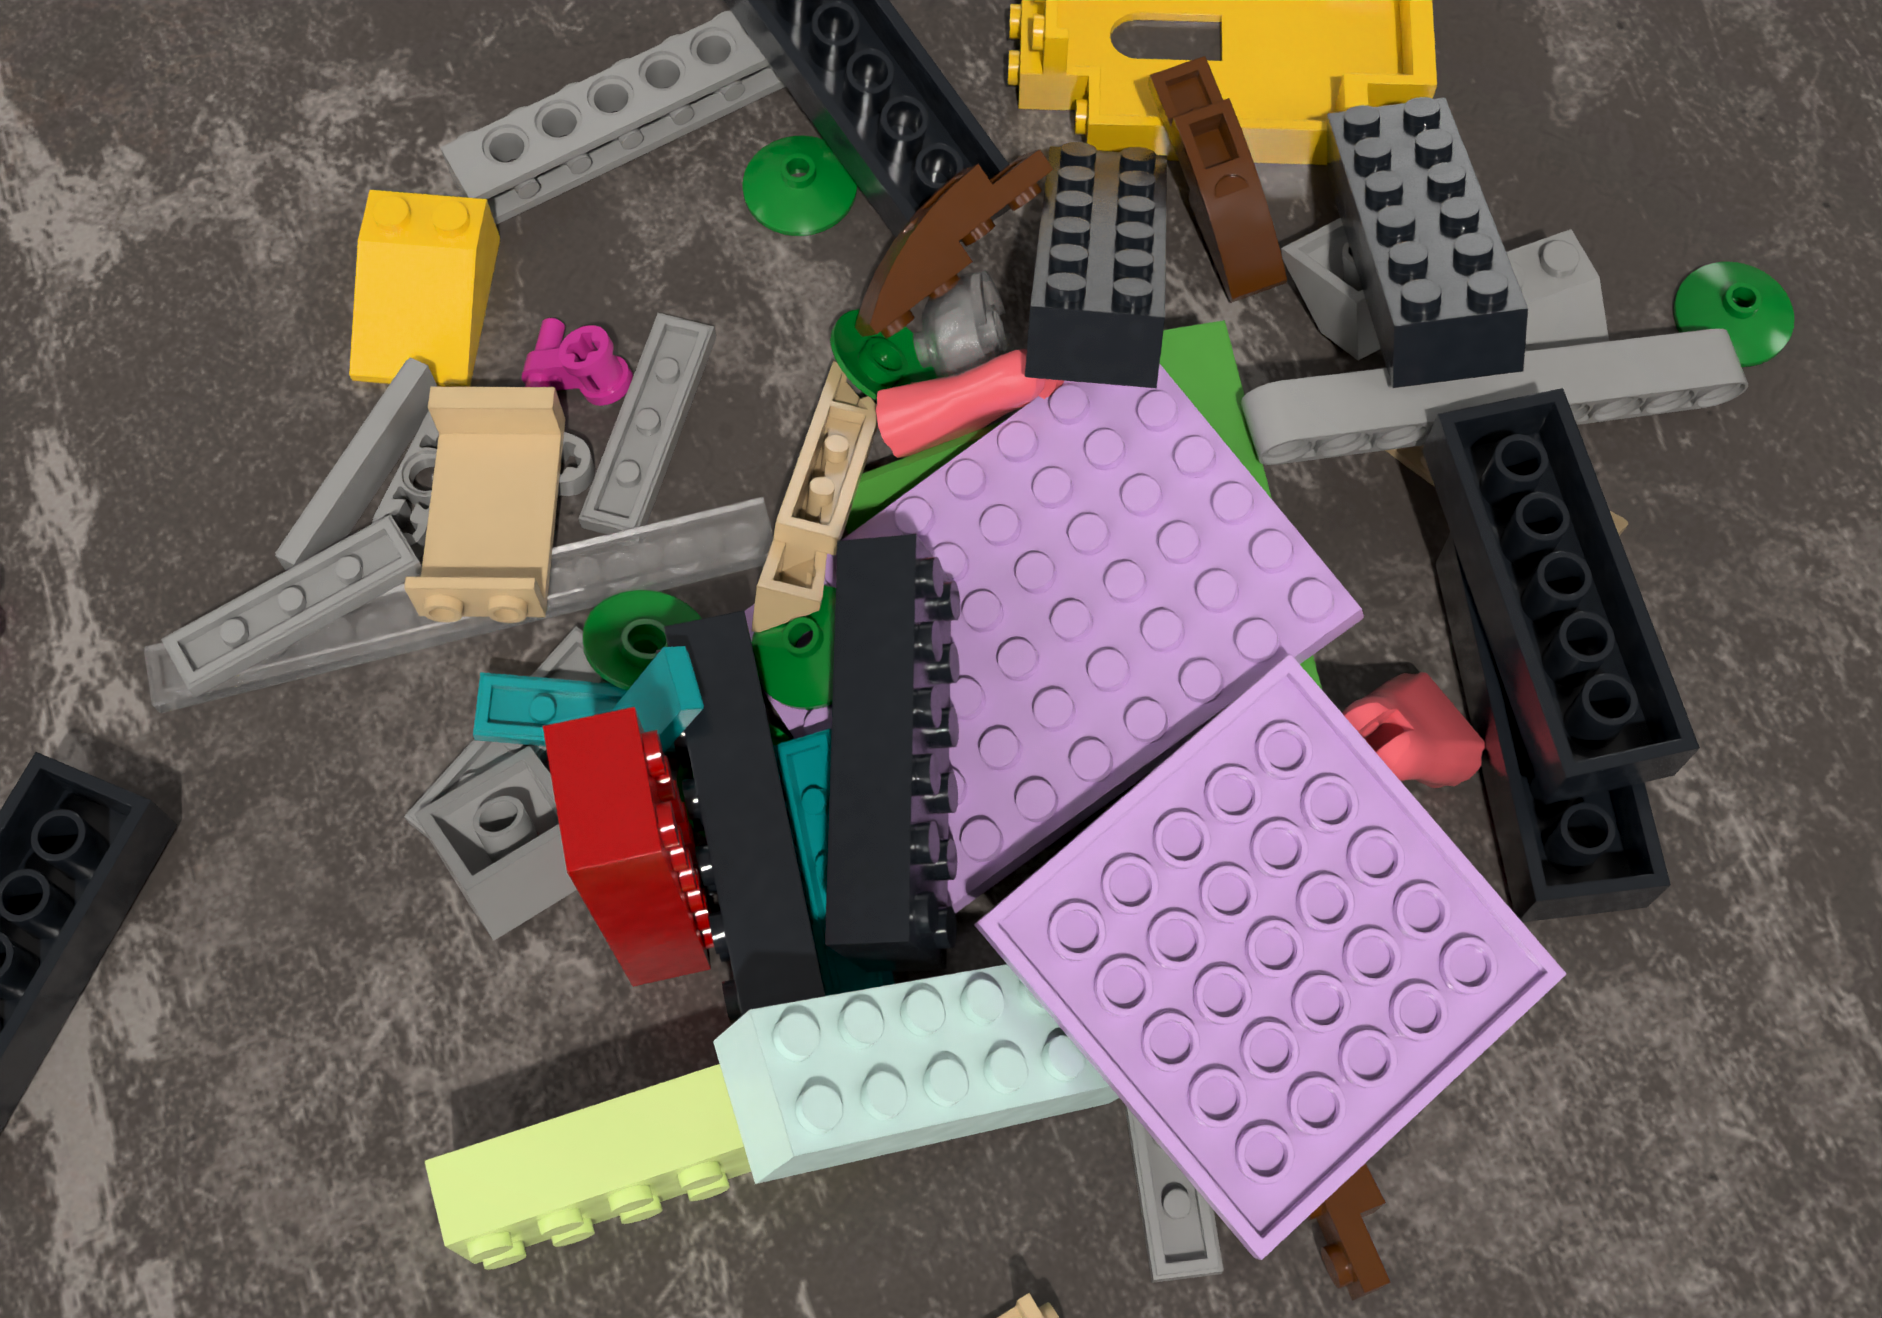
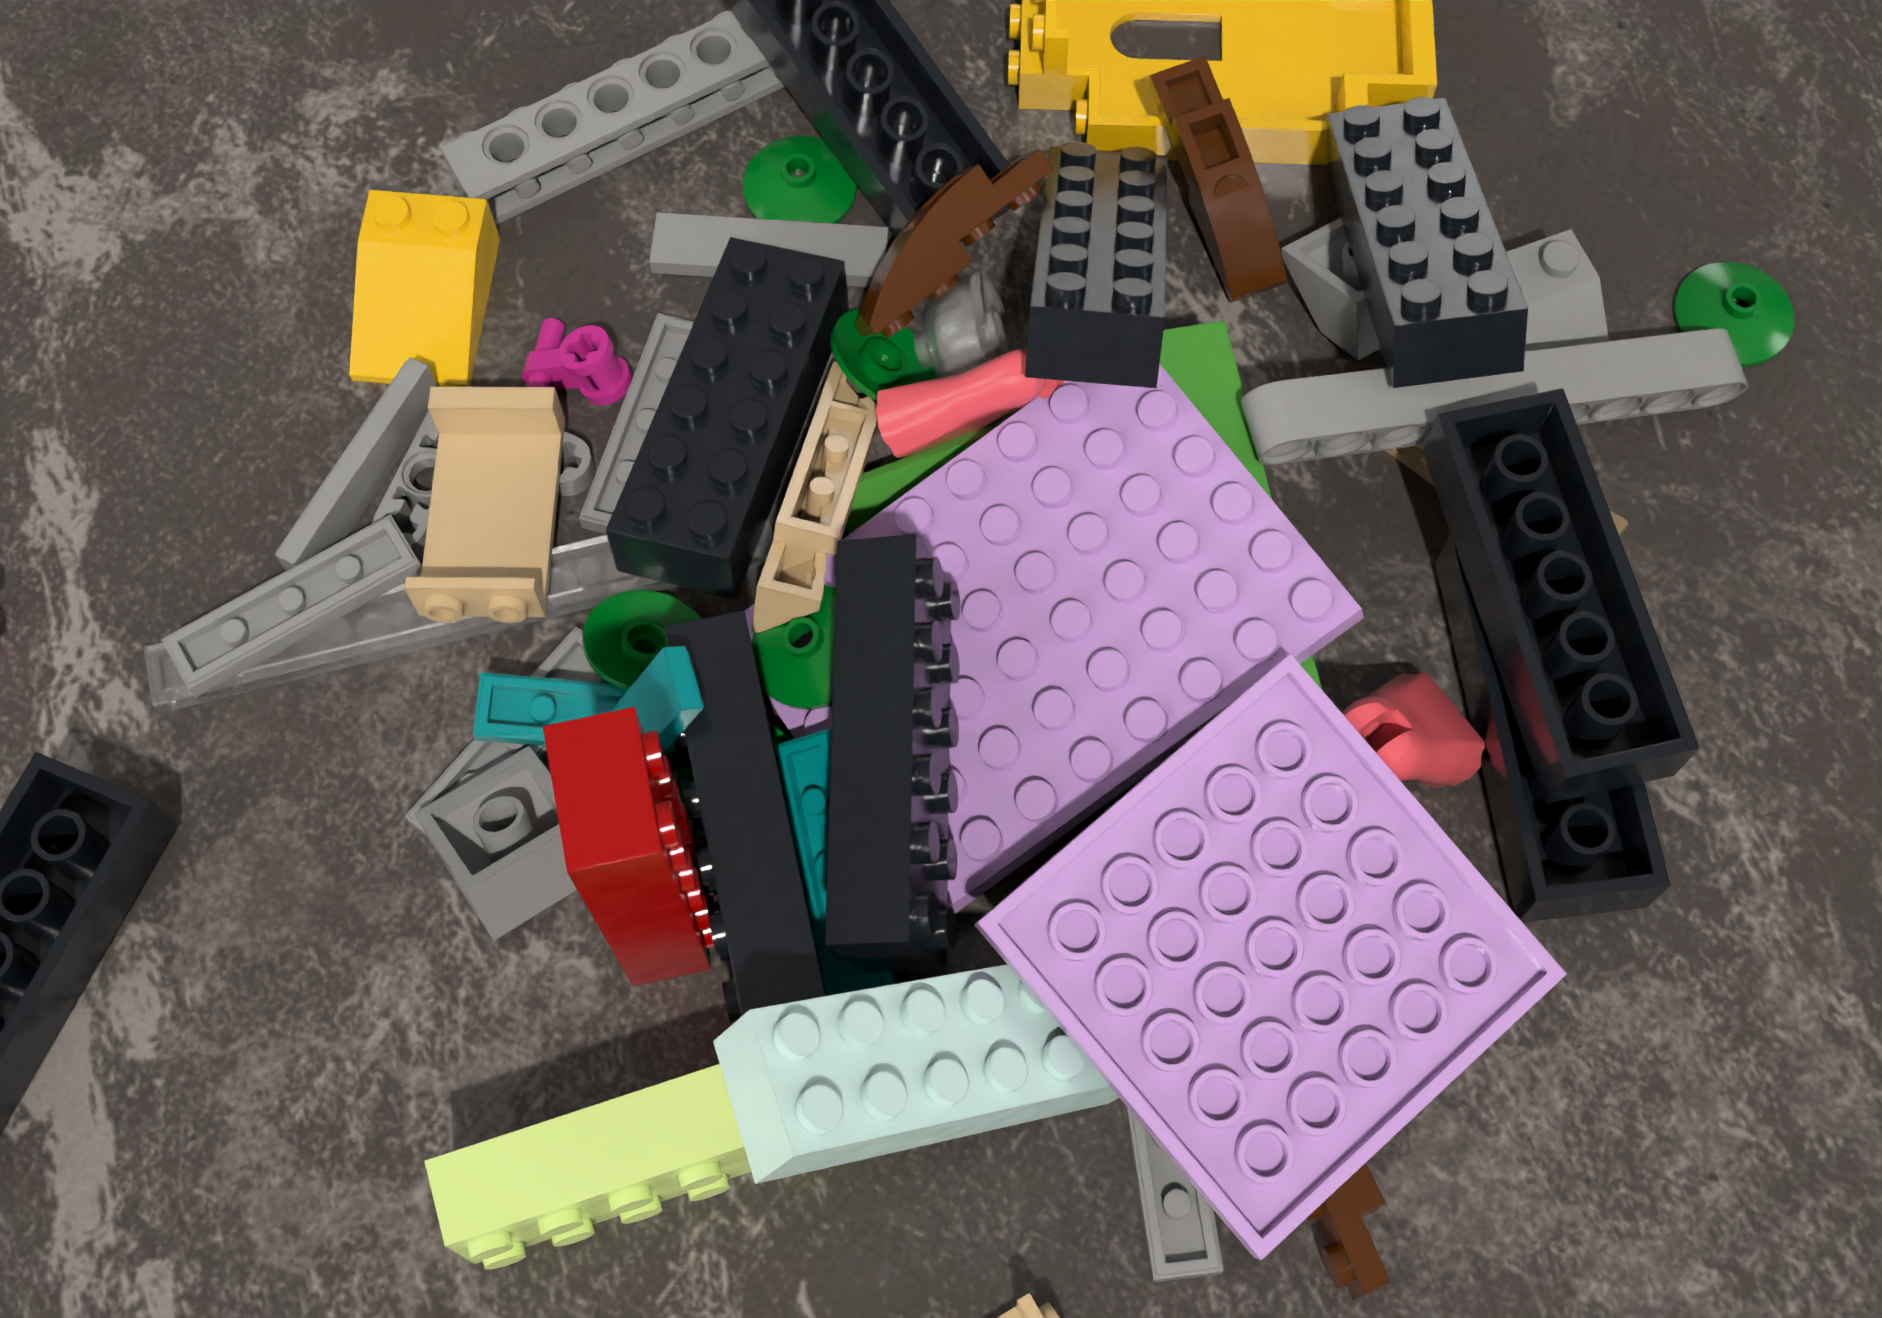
none -> black brick [606,237,849,599]
none -> light grey tile [649,212,889,287]

